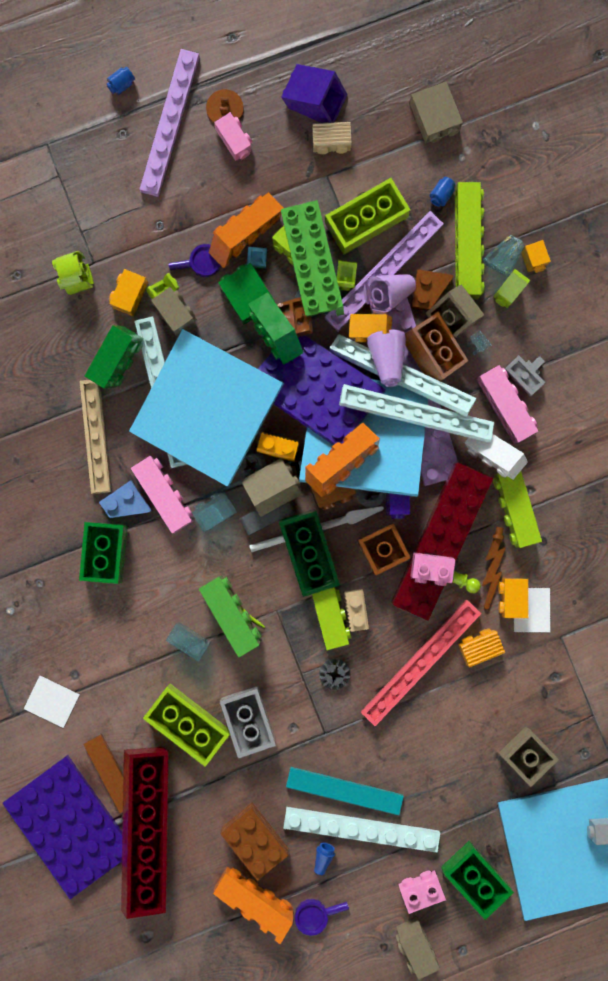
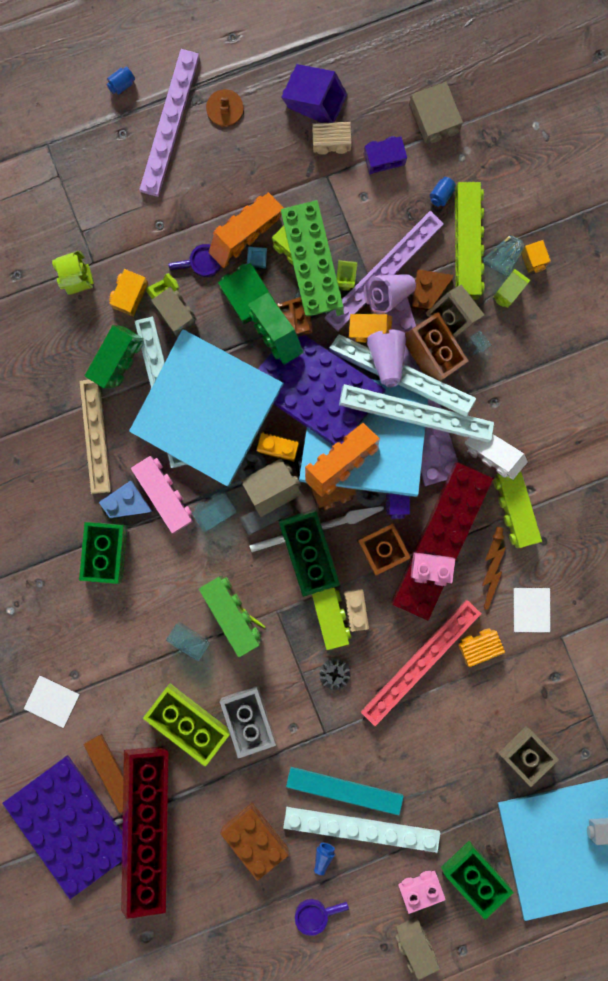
orange wedge [213,867,293,944] -> none
bright pink brick [214,112,252,161] -> none
lime brick [325,178,410,255] -> none
lime pin [452,570,481,593] -> none
bright pink brick [476,365,538,444] -> none
light orange brick [498,578,528,618] -> none
light grey hinge [505,355,545,396] -> none
none -> dark purple brick [364,136,407,174]

